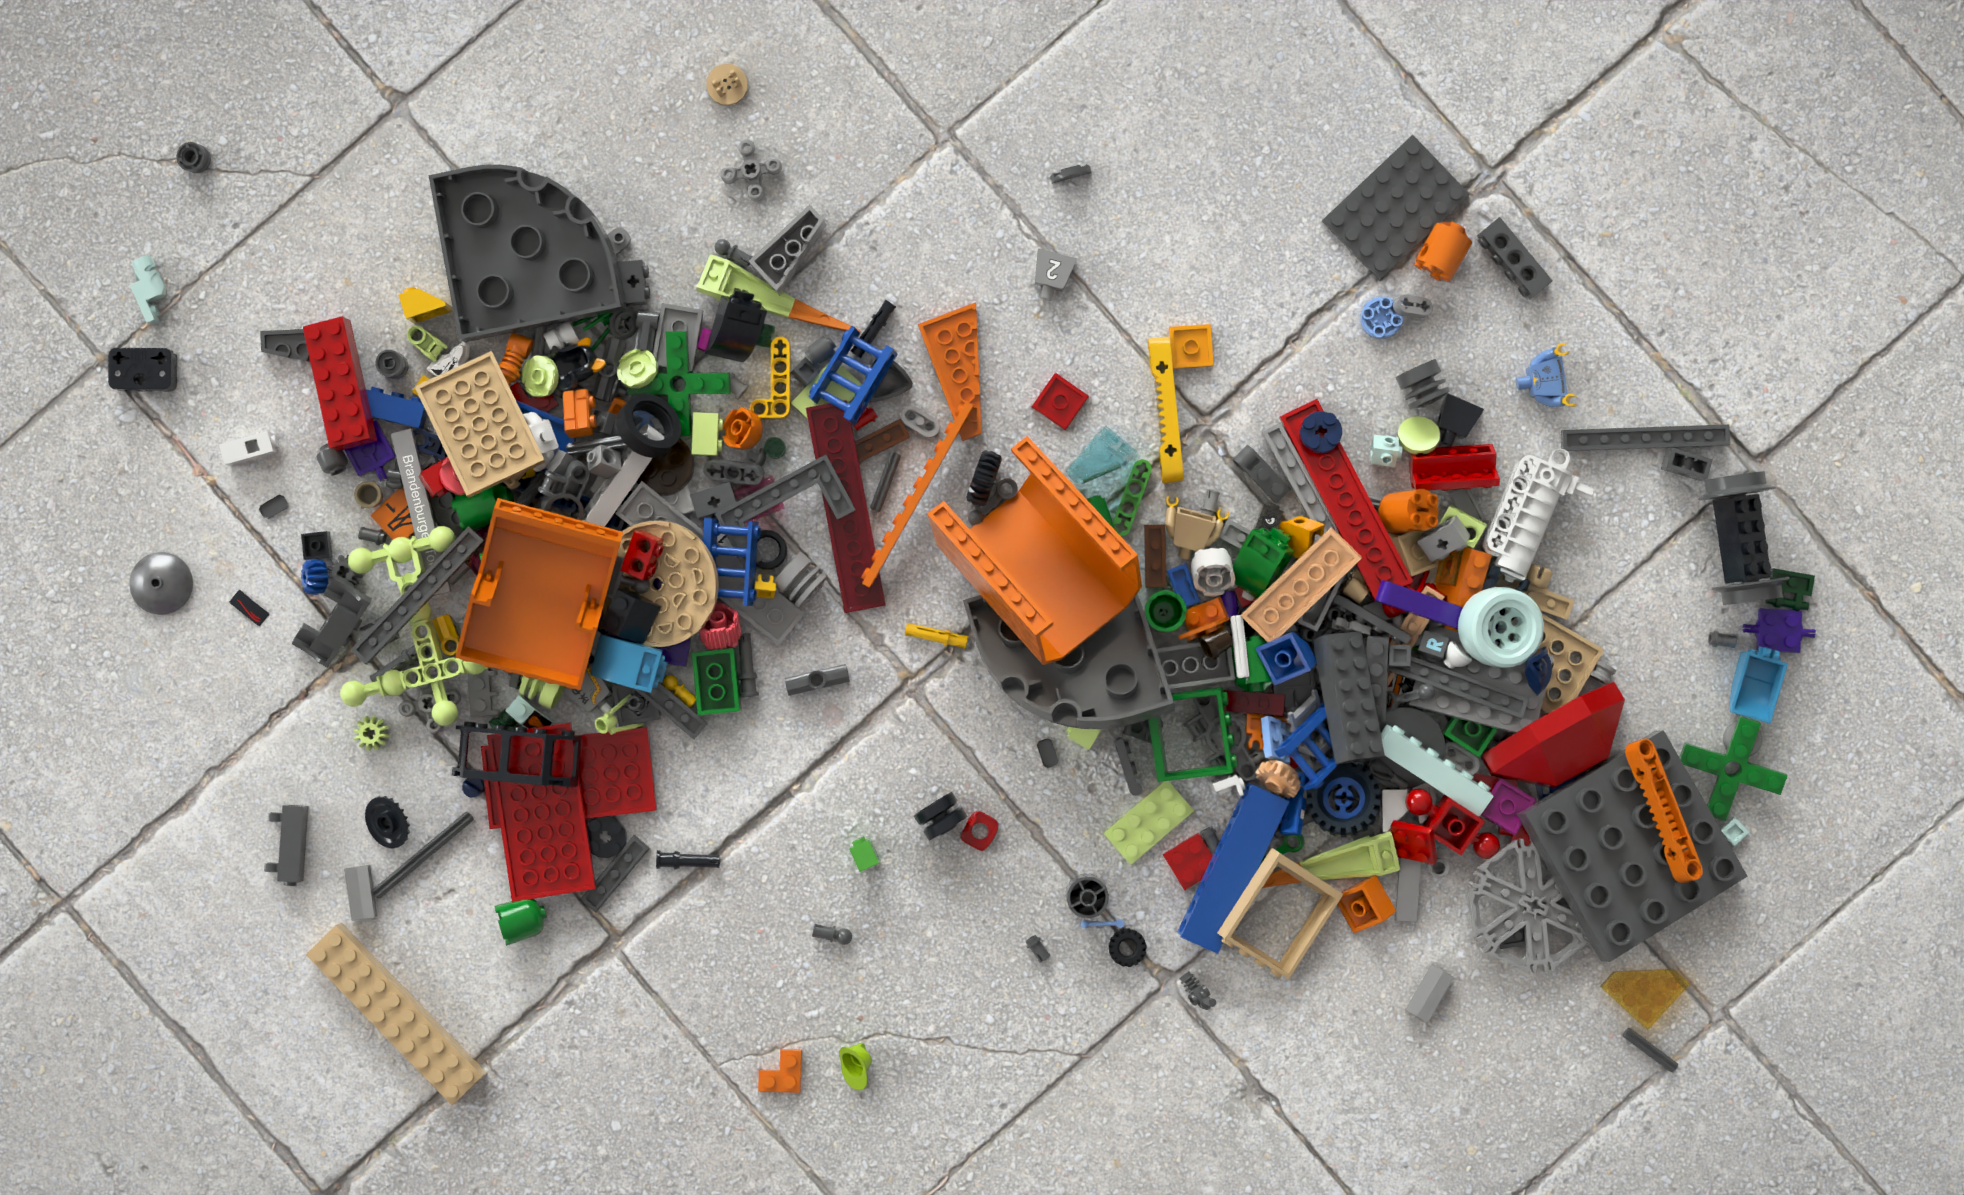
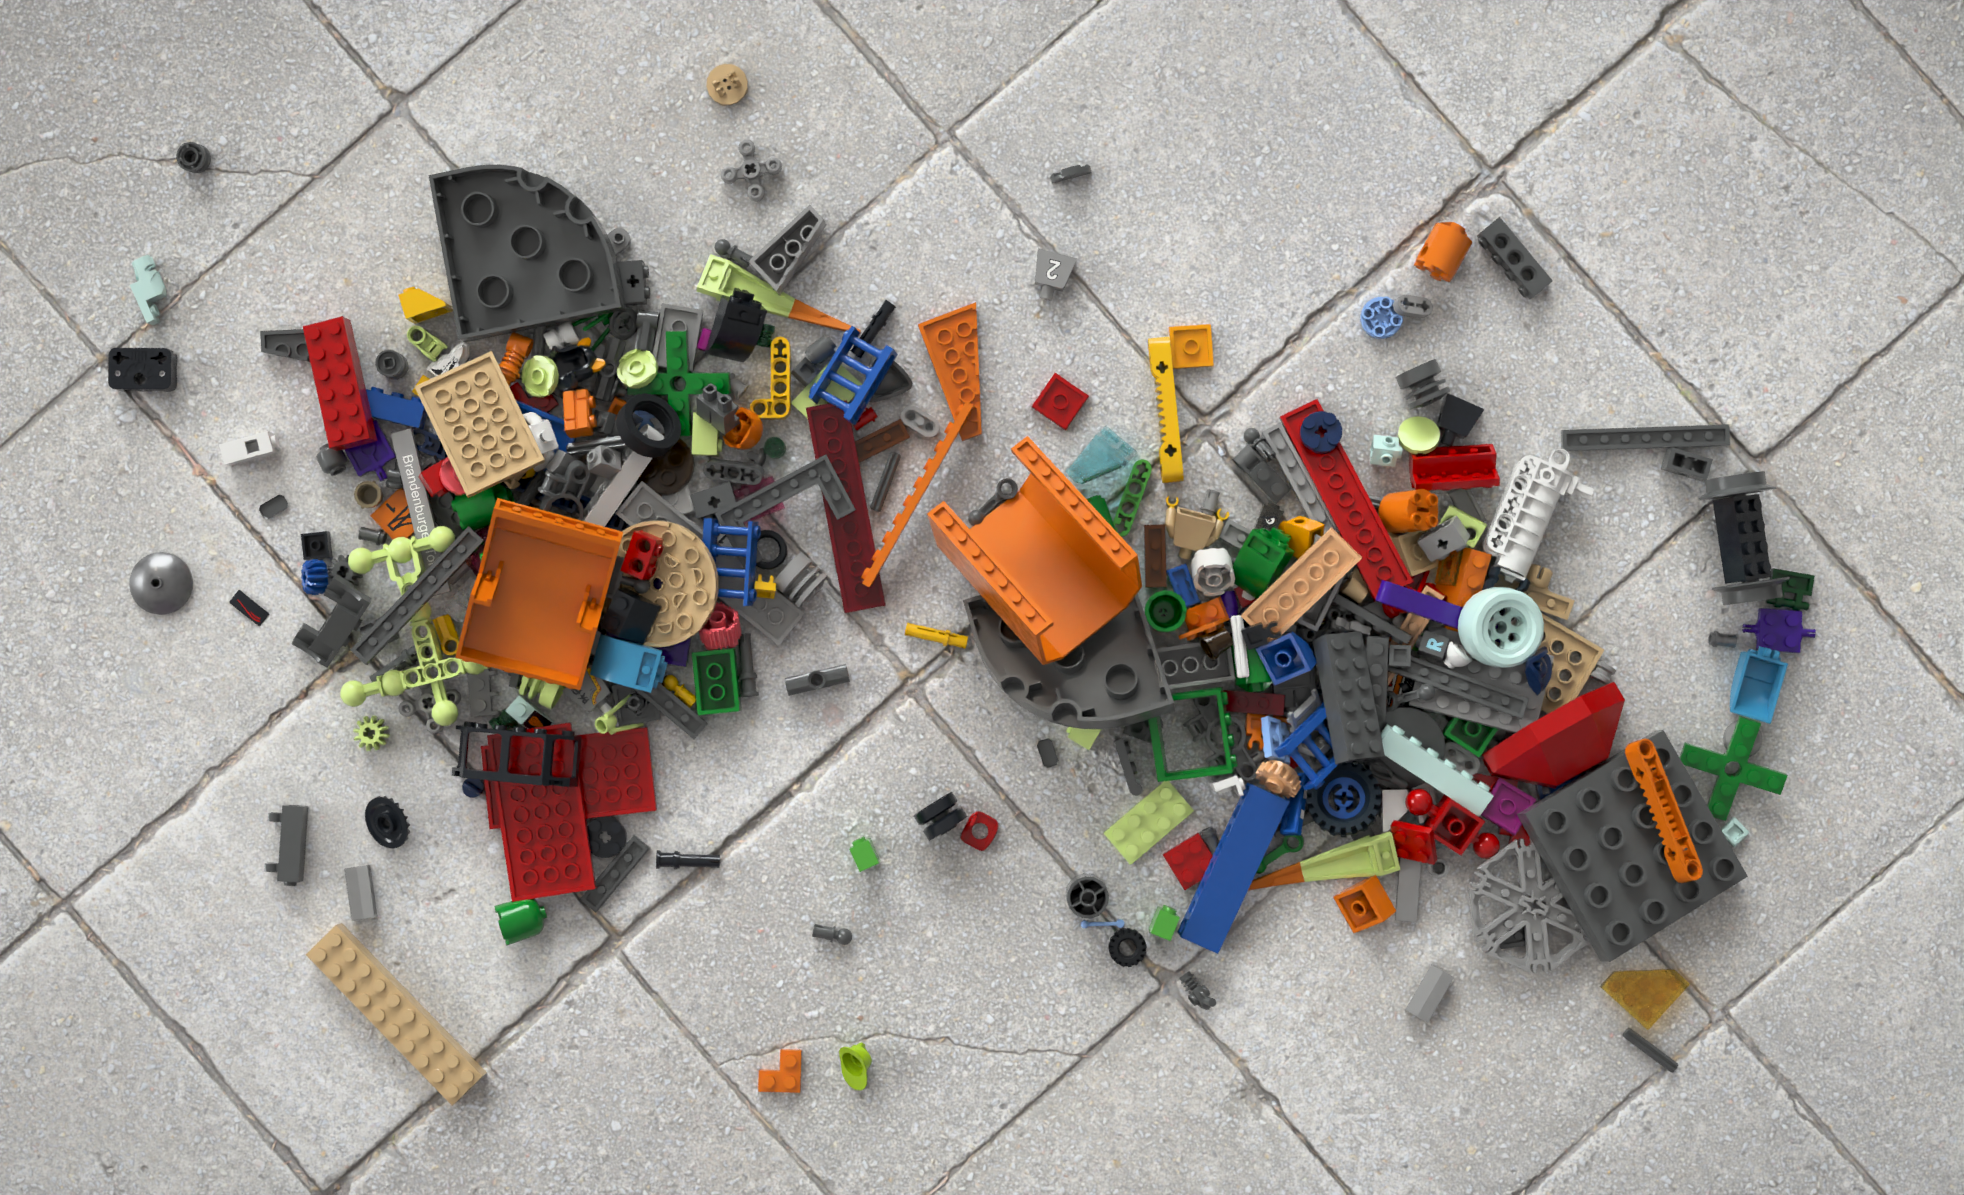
dark grey axle [372,812,474,898] -> none
black gear [966,450,1002,507] -> none
dark grey pin [1026,935,1050,963] -> none
tan window [1217,848,1343,979] -> none
dark grey plate [1322,134,1470,281] -> none
medium blue torso [1516,343,1577,407] -> none
none -> dark grey hips [696,383,740,435]
none -> bright green brick [1148,905,1180,941]
none -> black plate [1241,621,1282,650]
none -> dark grey pin [1244,428,1276,463]

